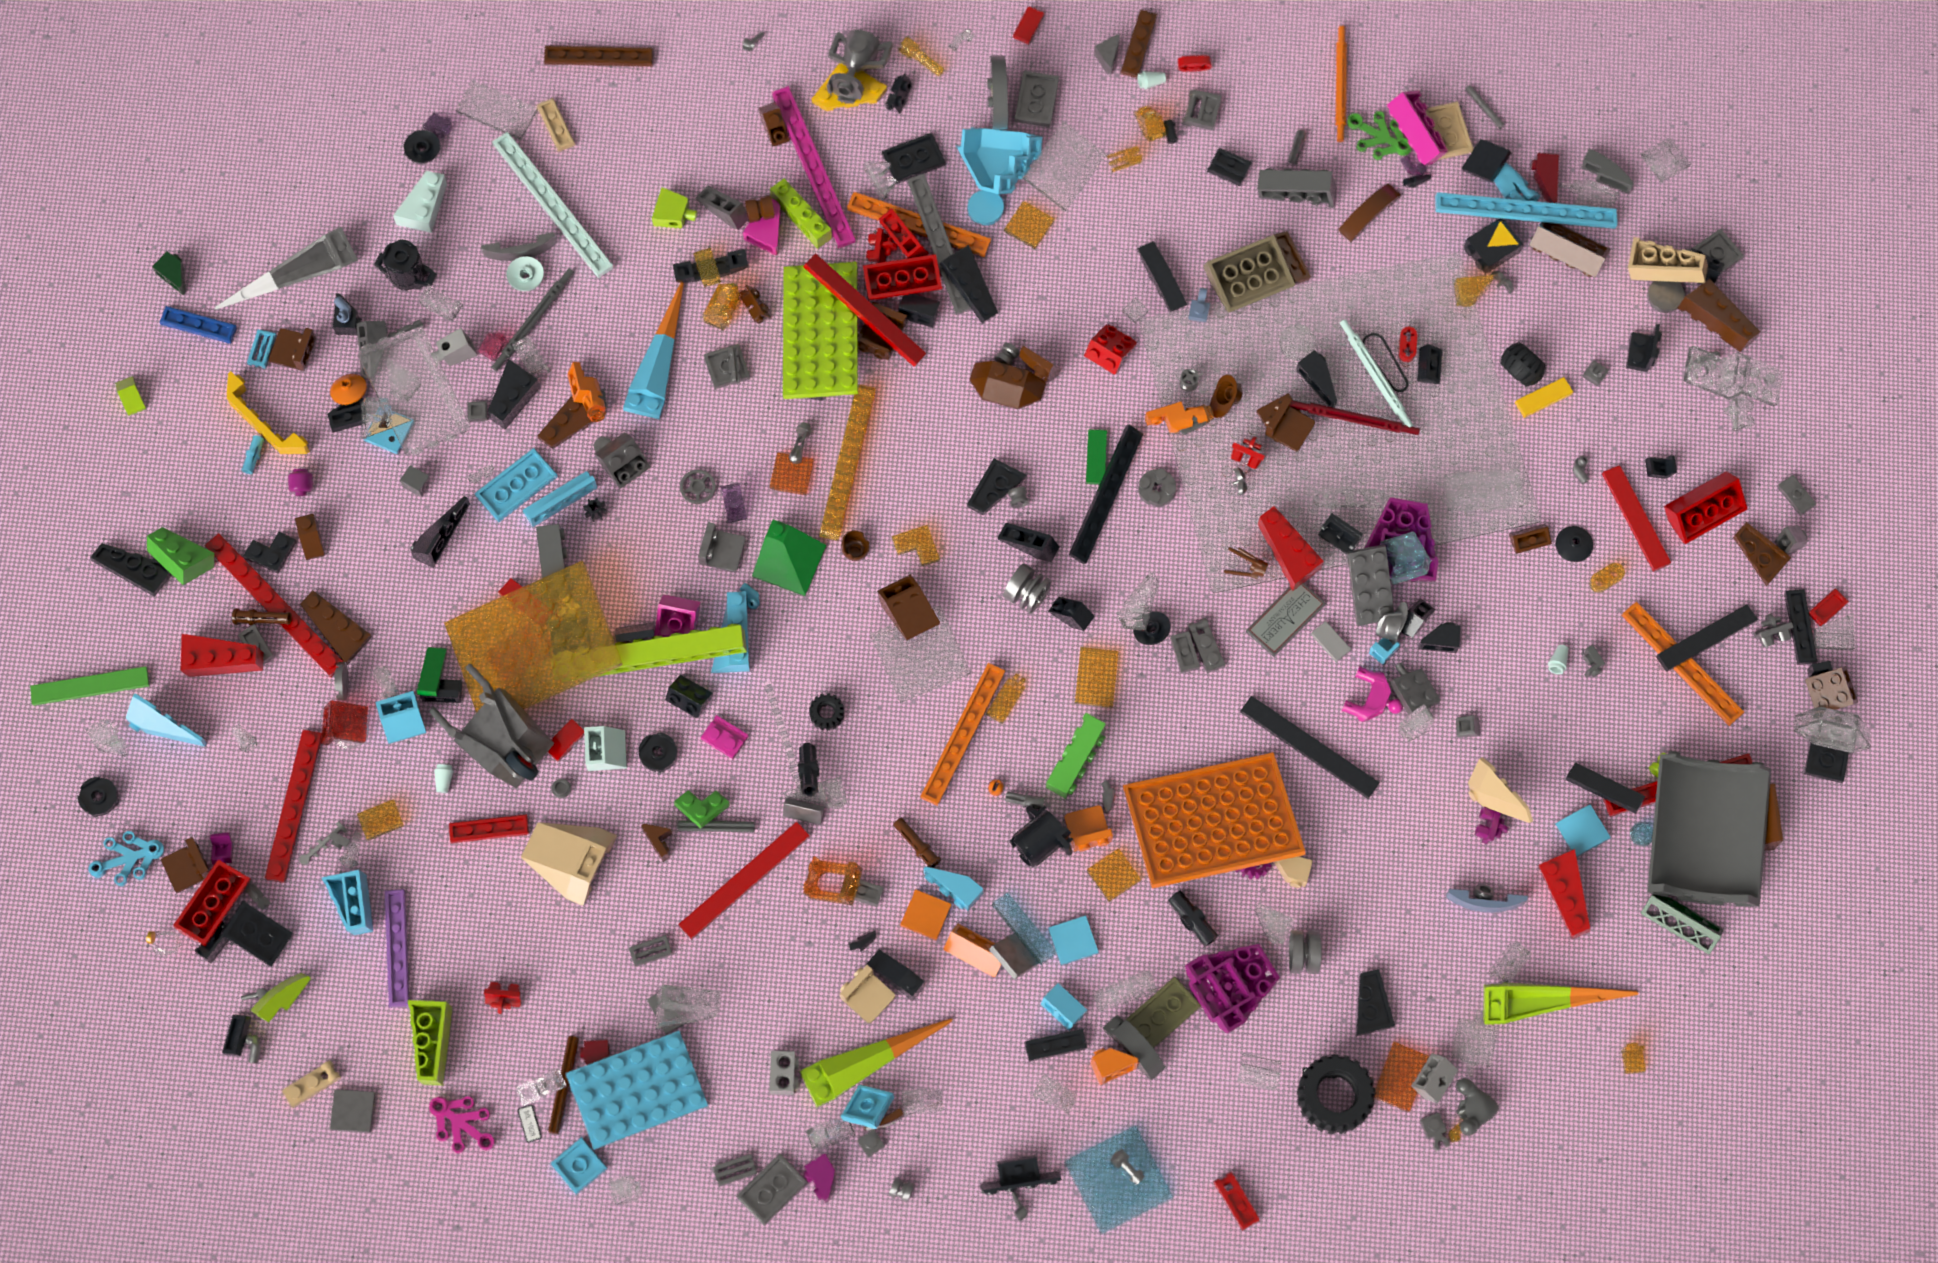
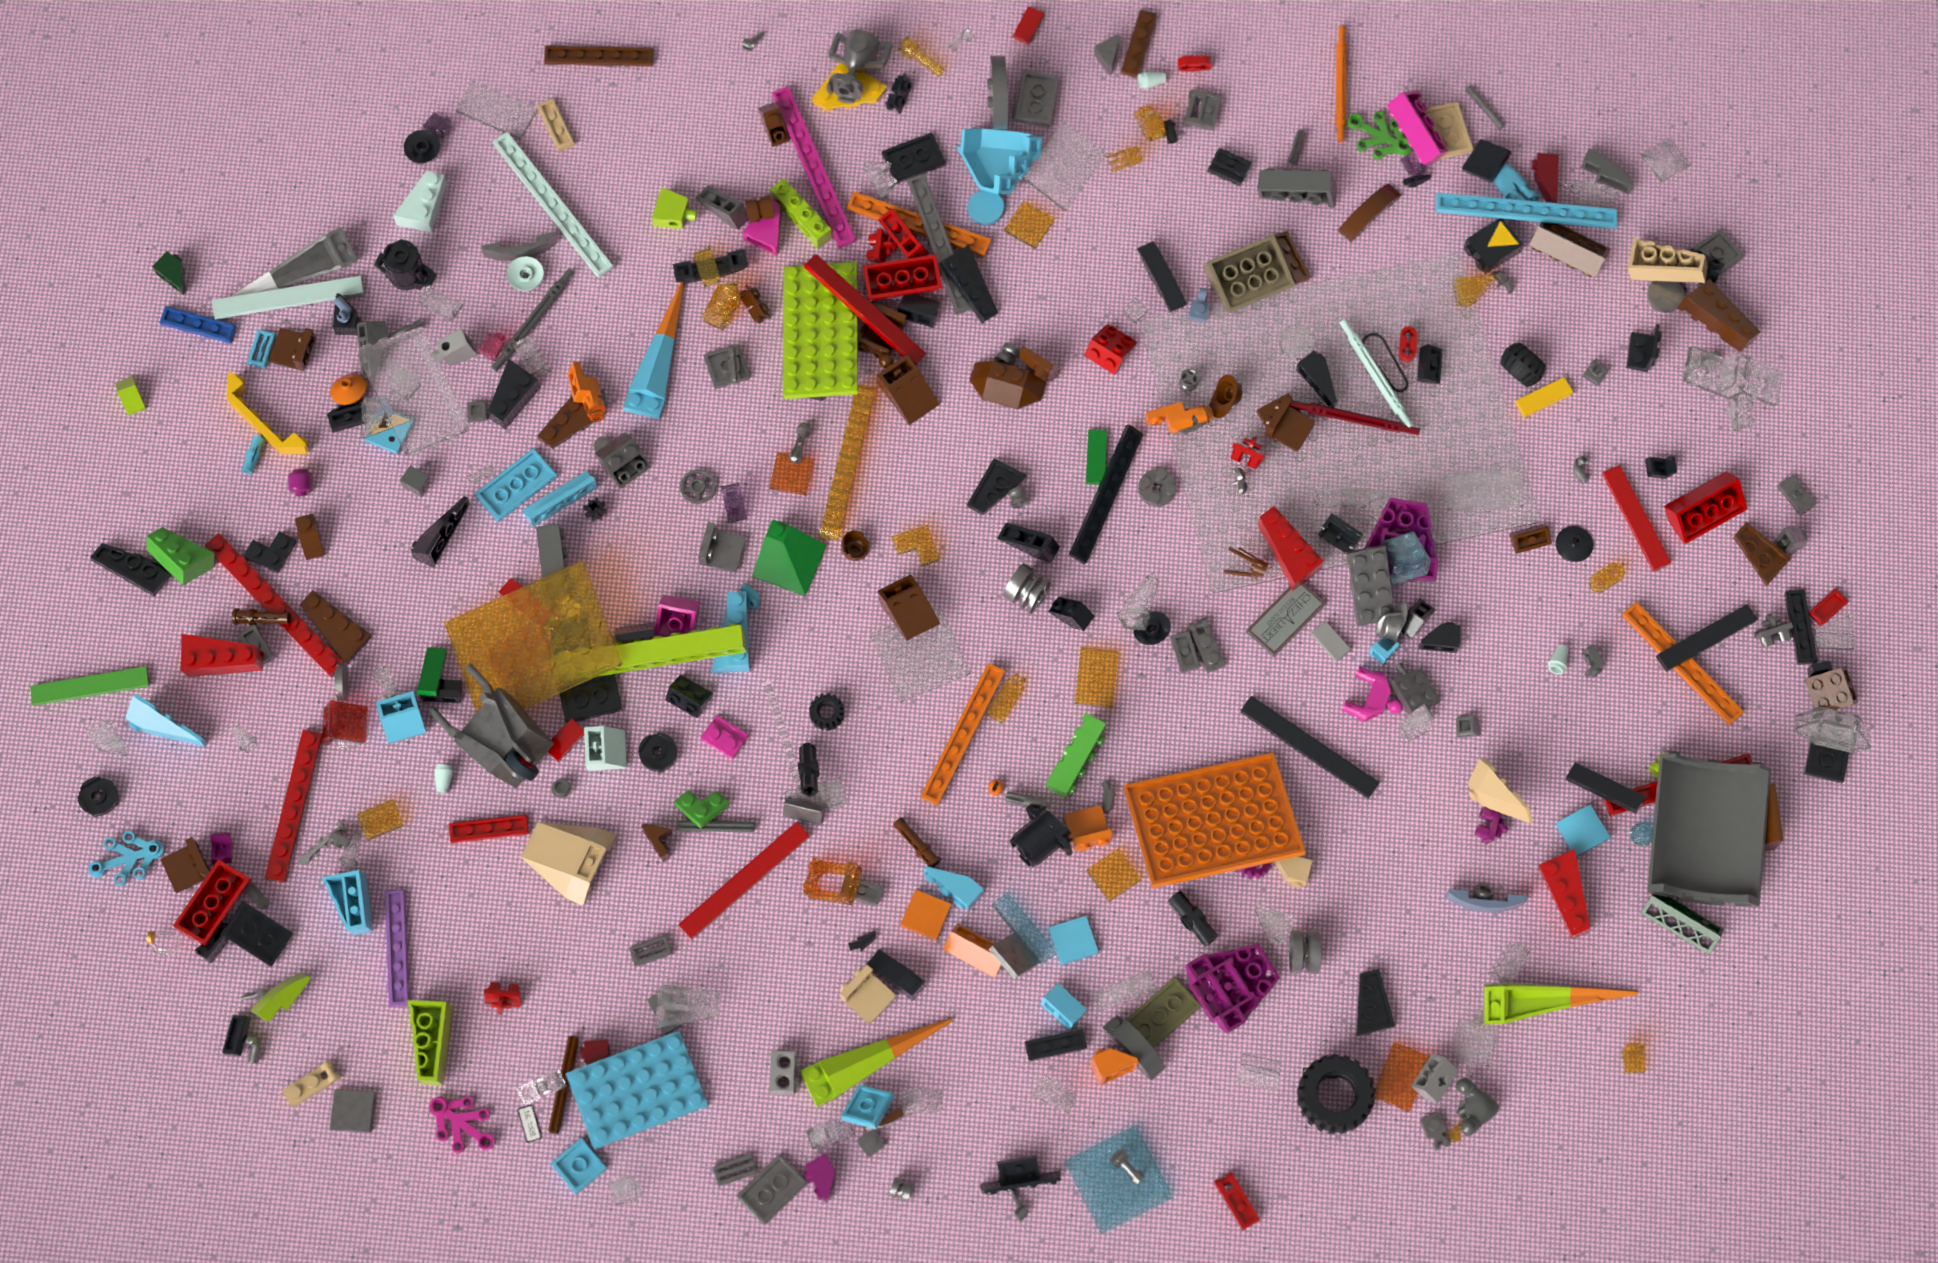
none -> light aqua tile [212,276,364,319]
none -> black tile [557,674,623,723]
none -> reddish brown slope [876,354,940,426]

